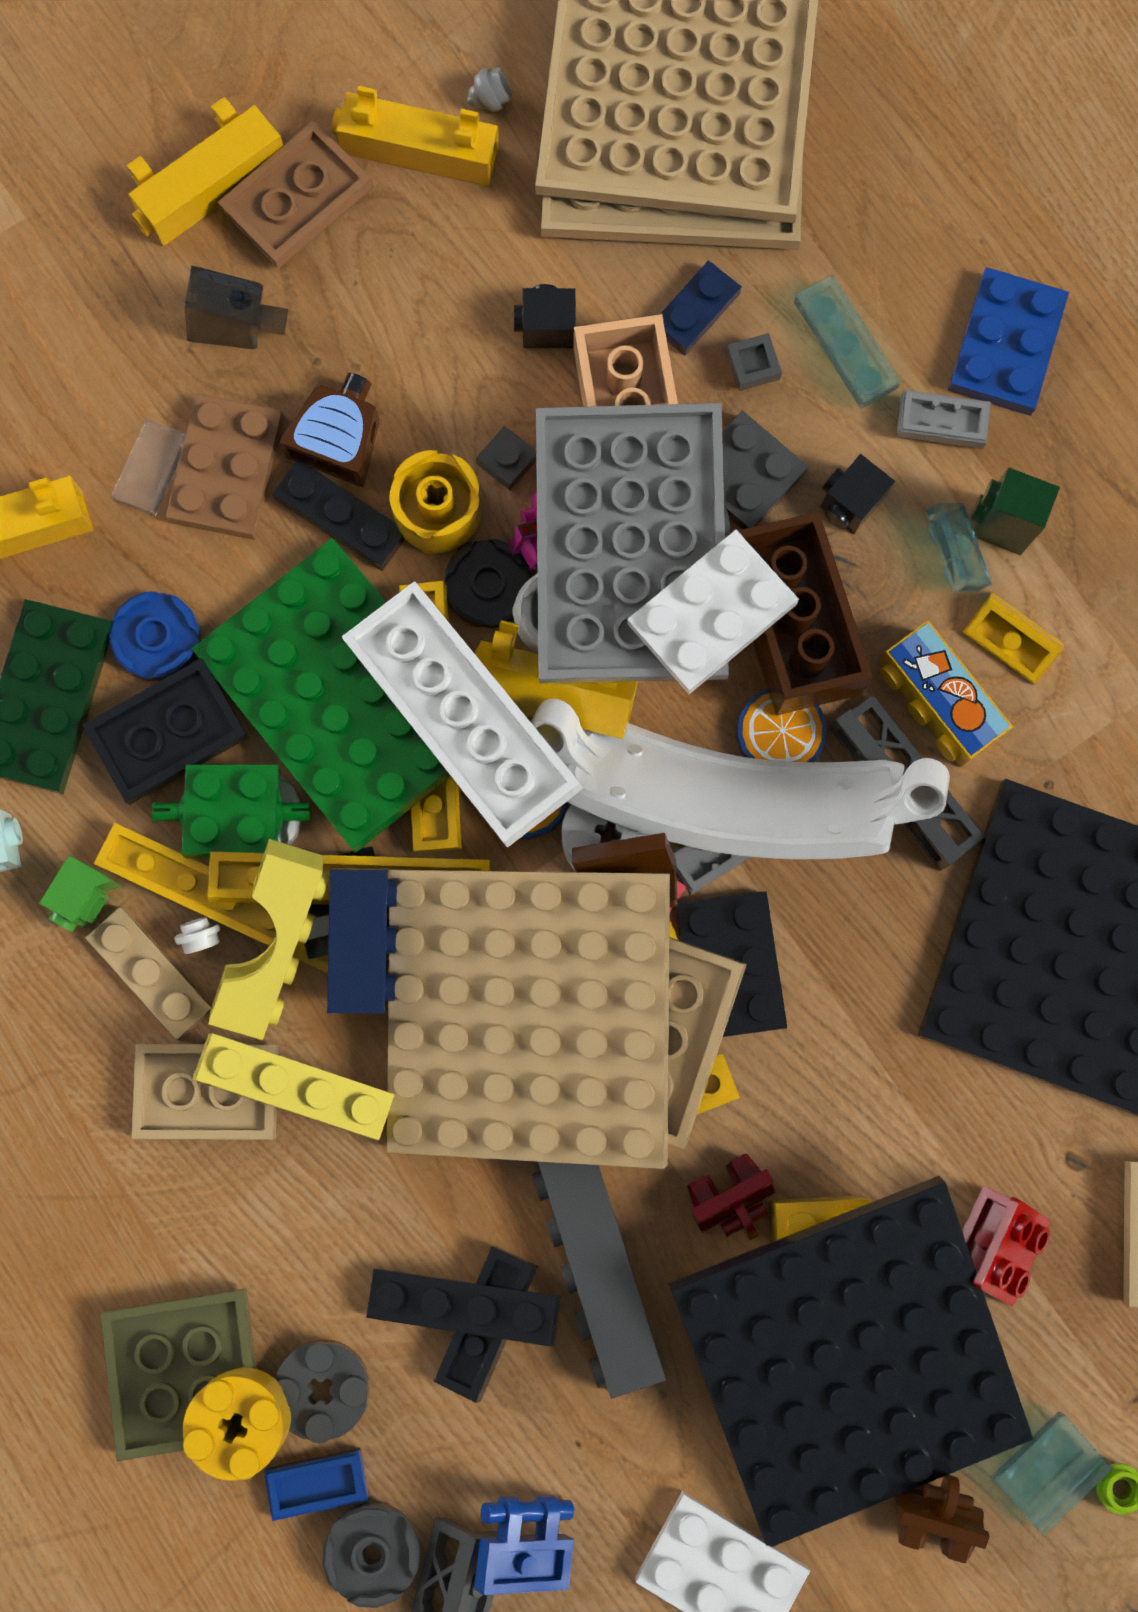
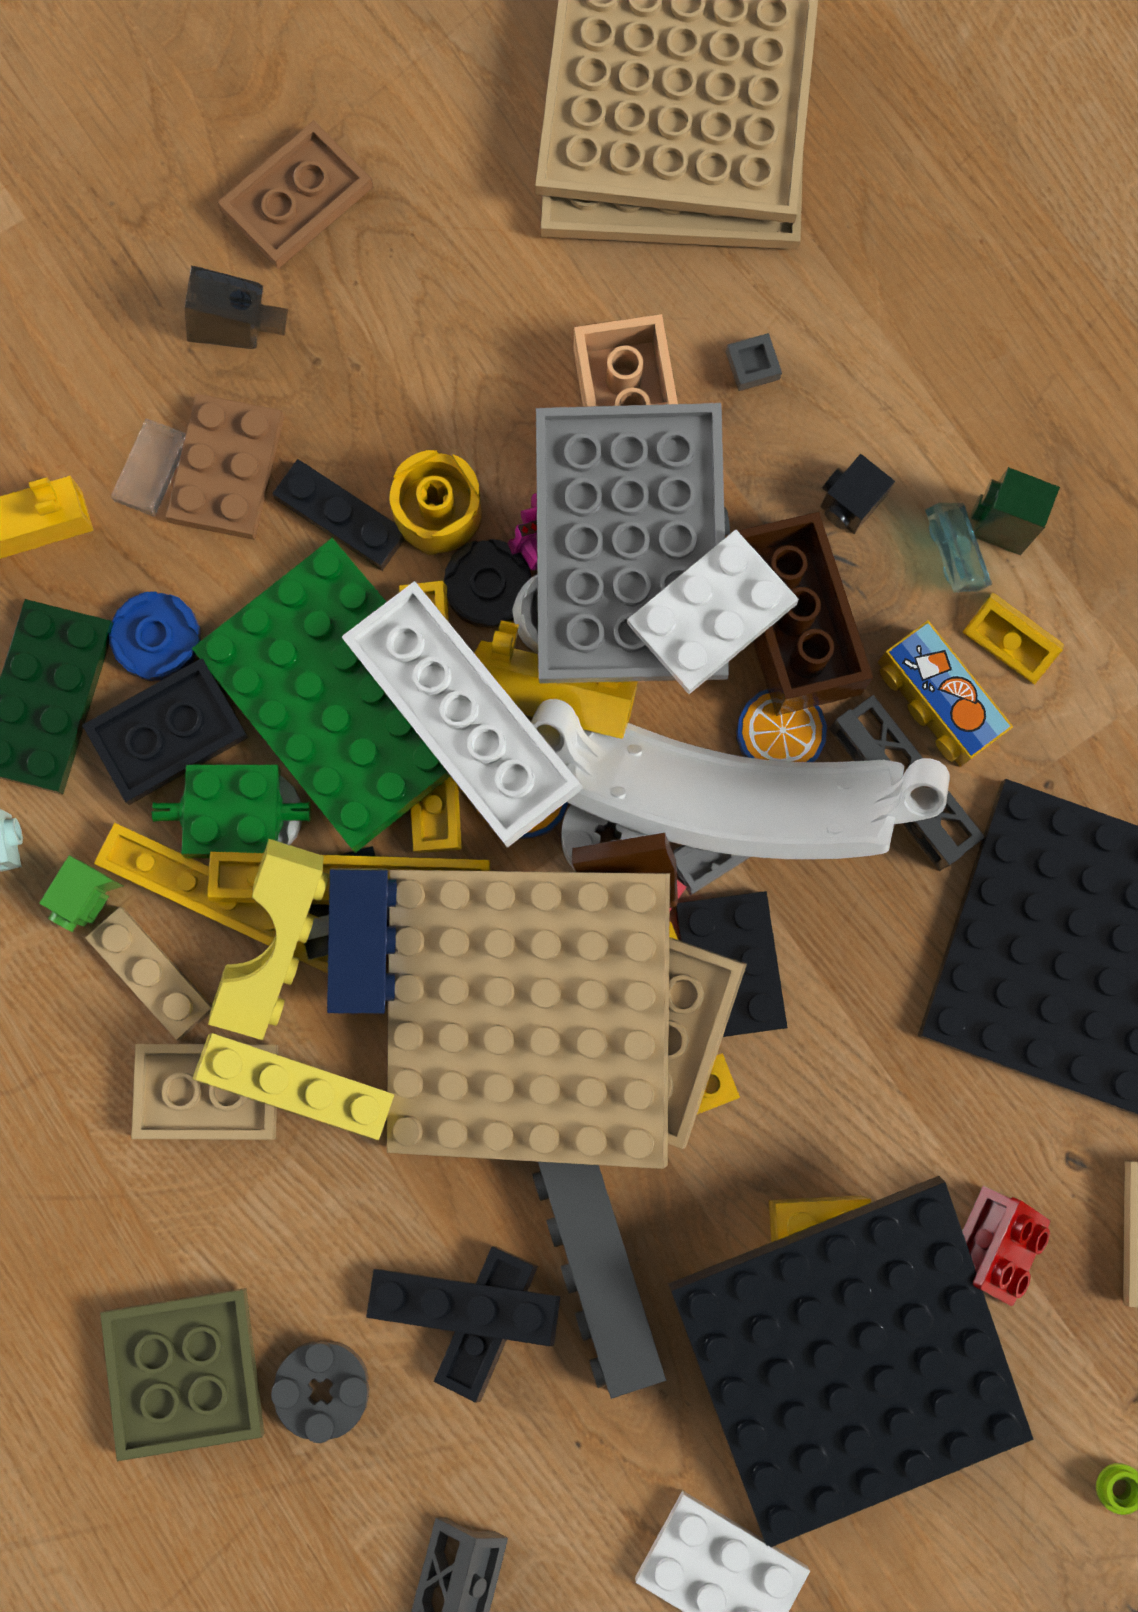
yellow brick [126,97,283,247] -> none
white plate [174,917,221,954] -> none
yellow brick [183,1367,291,1481] -> none
blue tile [264,1448,369,1521] -> none
torso [280,373,379,488] -> none
dark grey plate [322,1502,421,1608] -> none
yellow brick [332,86,499,187] -> none
light grey plate [466,67,512,112] -> none
blue plate [474,1495,574,1595] -> none
dark grey plate [476,426,536,490] -> none
black brick [514,284,576,348] -> none
dark blue plate [660,260,742,355] -> none
dark red hips [687,1154,776,1240] -> none
dark grey plate [722,410,809,529] -> none
clear light blue plate [794,275,901,409] -> none
reddish brown hips [895,1475,990,1563] -> none
light grey plate [896,390,991,449] -> none
blue plate [948,267,1069,416] -> none
clear light blue plate [991,1411,1113,1536] -> none

